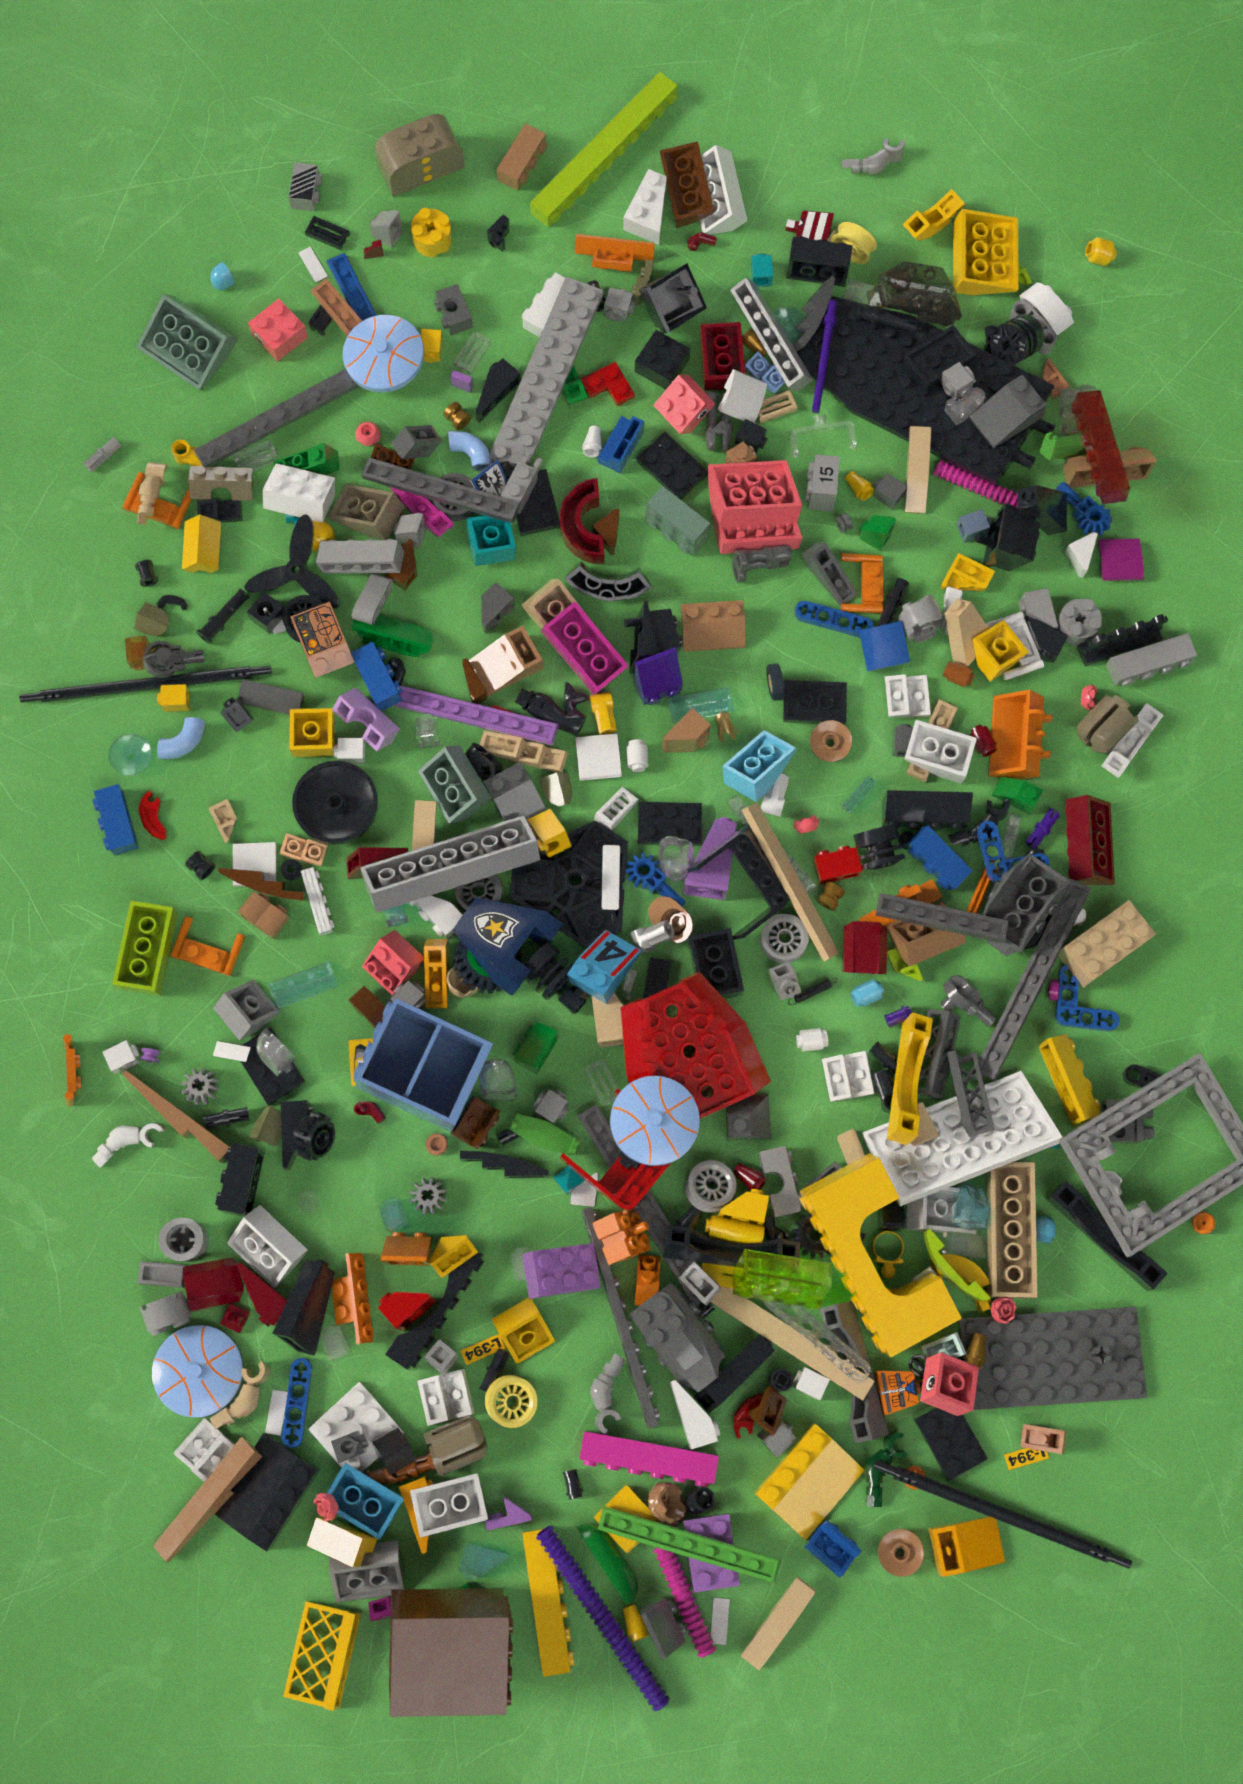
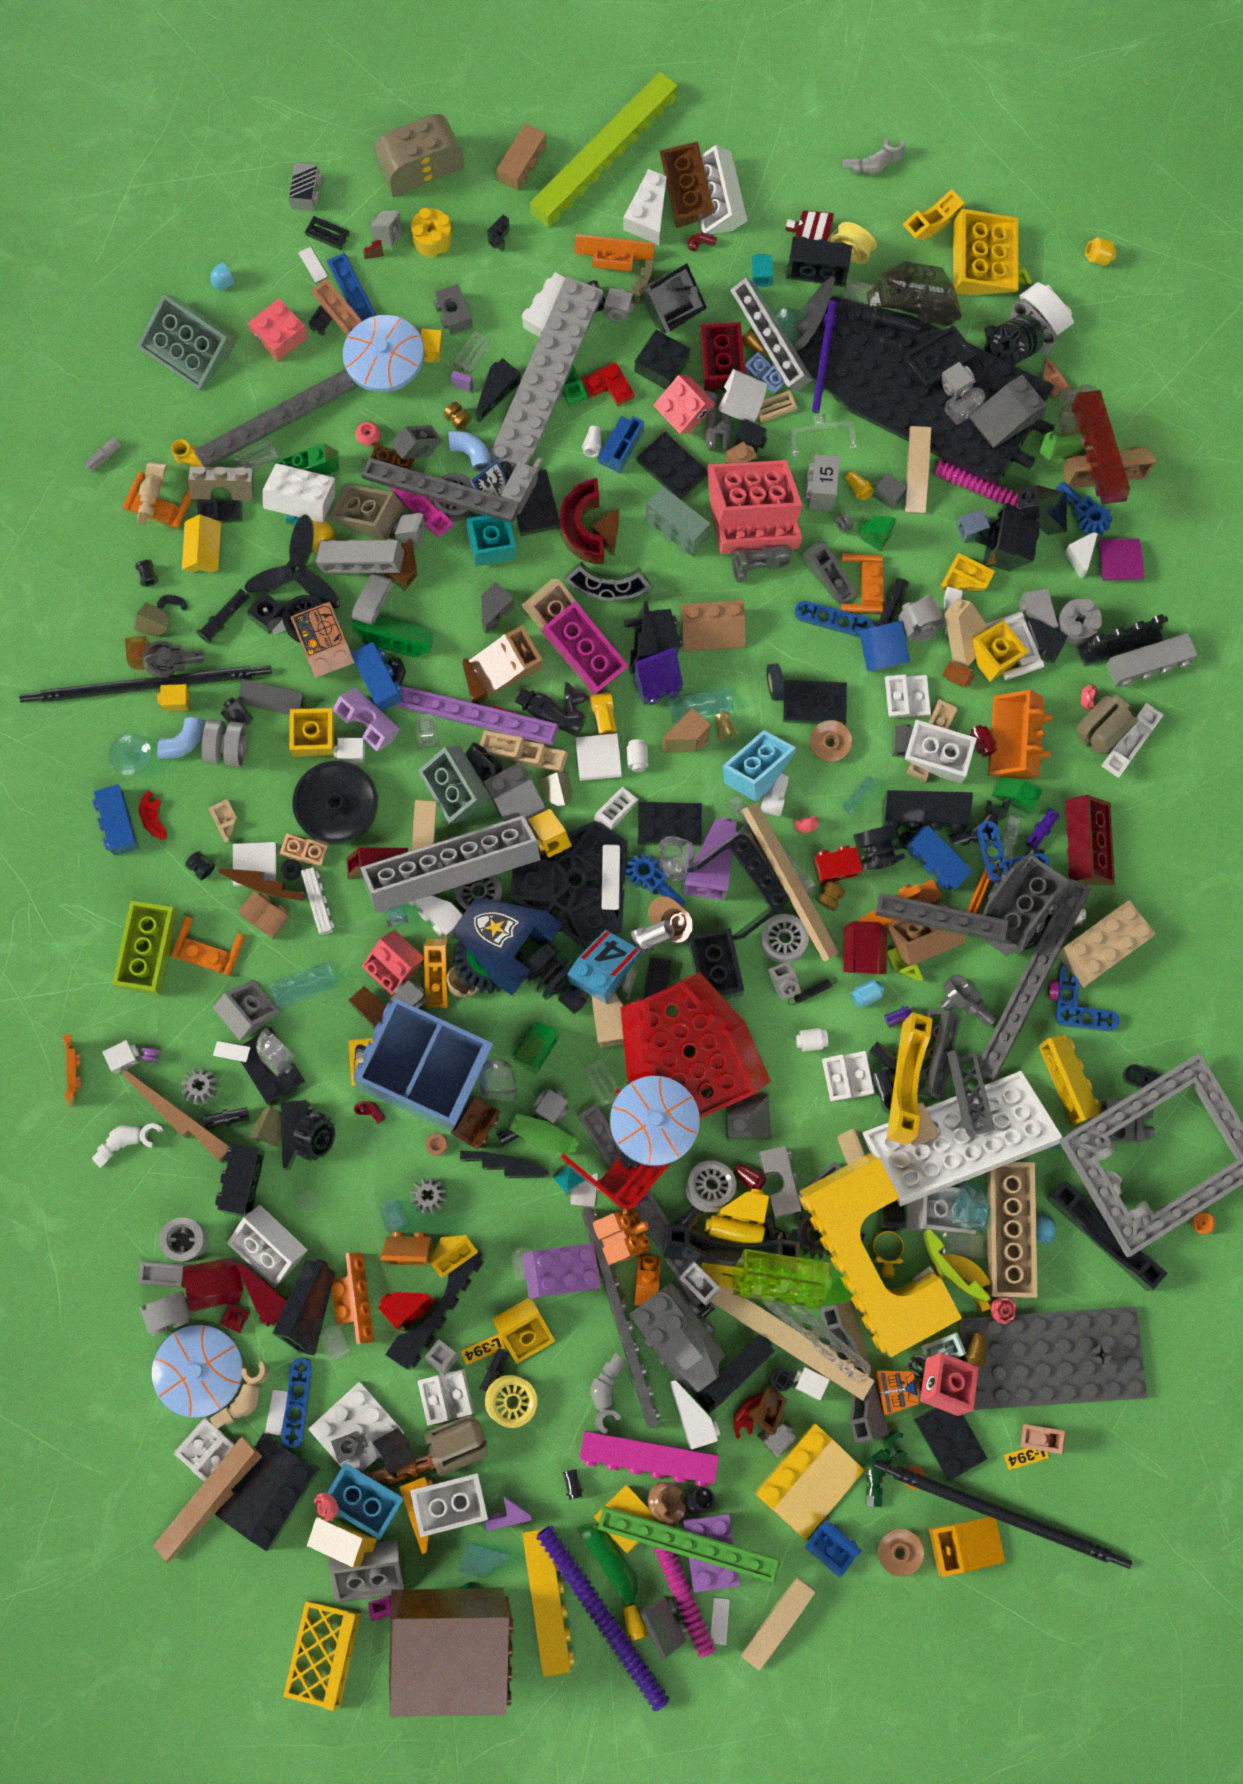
none -> light grey wheel [202,719,248,767]

